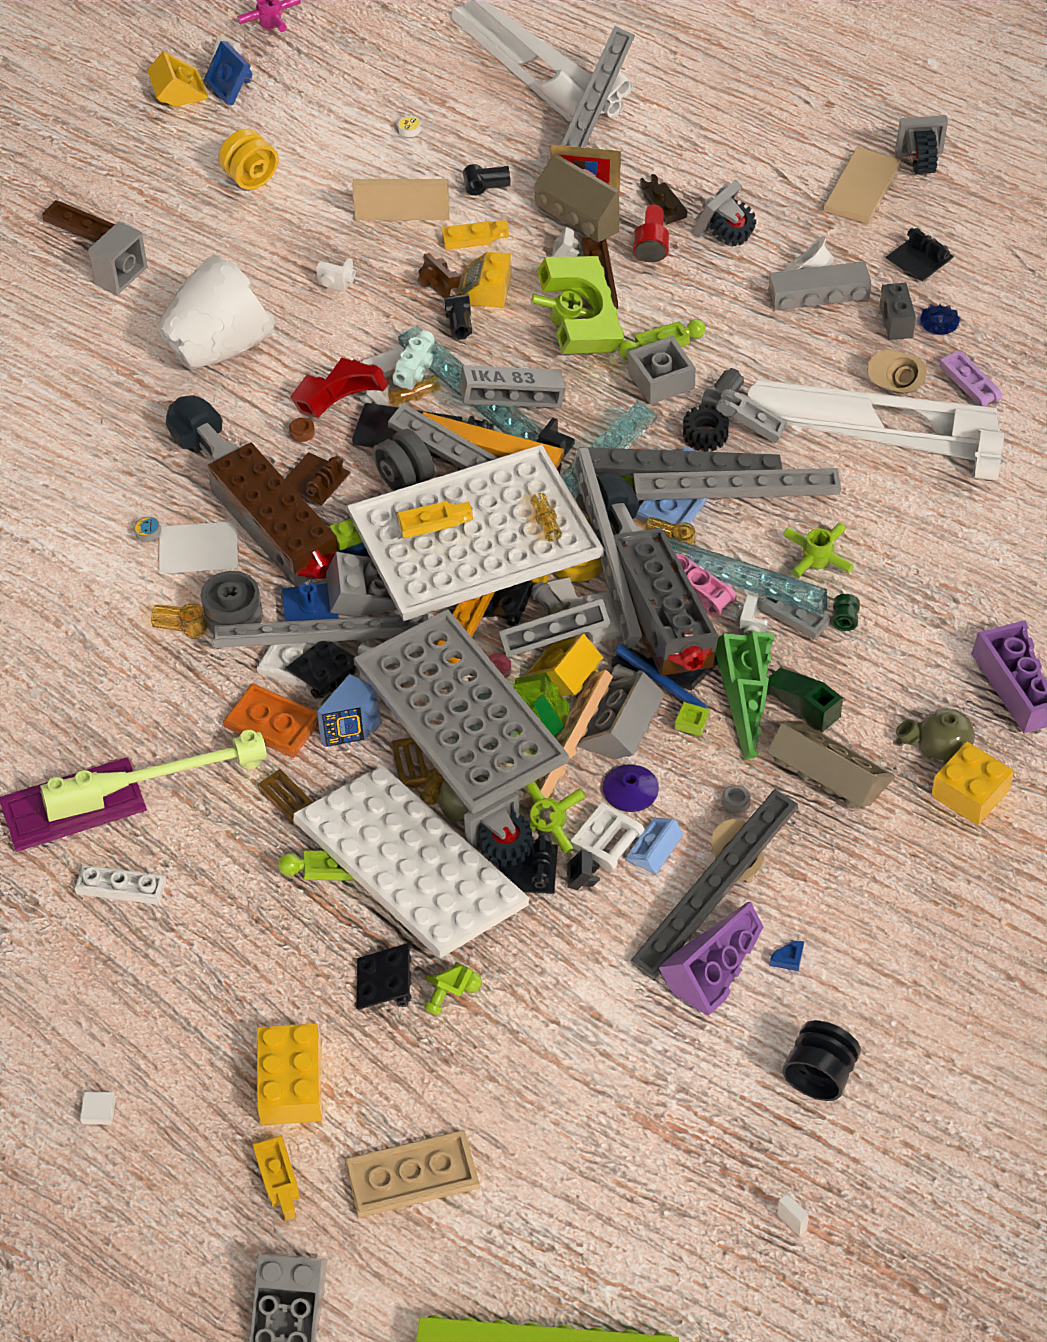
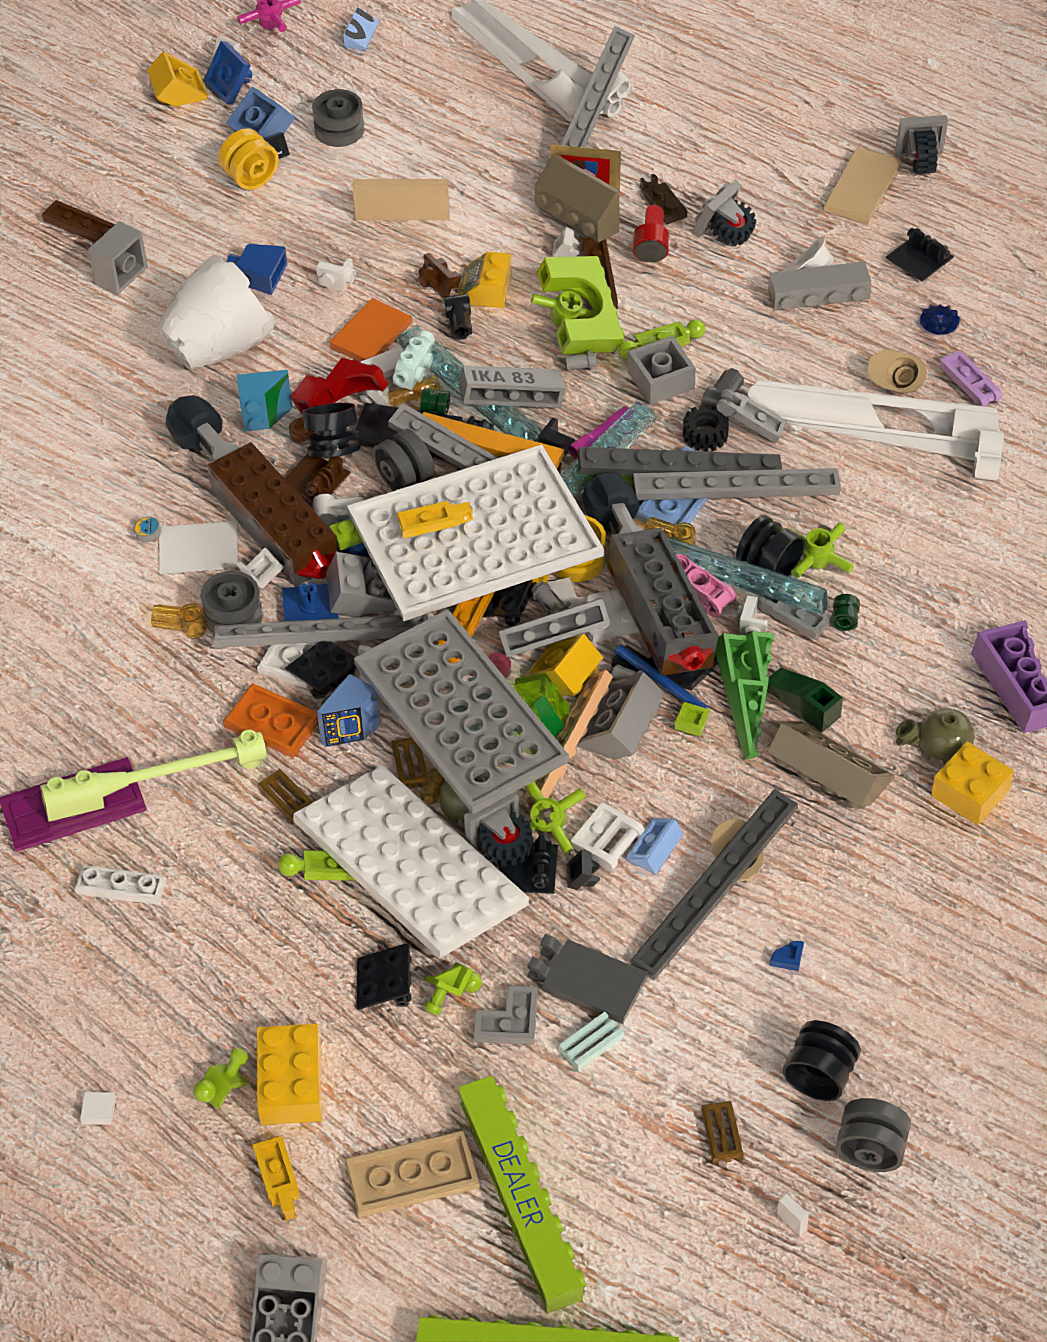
tile [398,116,421,137] -> none
yellow hinge [442,220,509,250] -> none
black piece [463,164,511,196] -> none
clear yellow pin [530,492,562,542] -> none
light grey tile [573,447,642,648] -> none
dark purple dish [603,764,659,812] -> none
medium lavender wedge [659,902,764,1015] -> none
light grey tile [722,785,751,814] -> none
dark grey brick [880,282,916,340] -> none
none -> lime piece [193,1048,249,1109]
none -> medium blue slope [226,86,295,138]
none -> blue torso [227,244,287,295]
none -> white bracket [236,547,284,589]
none -> dark azure slope [237,370,293,432]
none -> black tile [263,132,290,159]
none -> black wheel [302,403,361,458]
none -> dark grey wheel [312,89,365,147]
none -> white piece [312,494,363,528]
none -> orange tile [329,298,412,362]
none -> light blue slope [343,8,379,51]
none -> dark green wheel [420,388,450,415]
none -> lime brick [458,1075,587,1314]
none -> light grey plate [474,986,538,1045]
none -> dark grey tile [527,934,648,1024]
none -> light aqua tile [559,1012,624,1071]
none -> light grey pin [565,350,597,371]
none -> dark pink piece [568,406,633,458]
none -> pearl gold tile [701,1101,744,1164]
none -> black wheel [736,515,805,585]
none -> dark grey wheel [835,1098,911,1172]

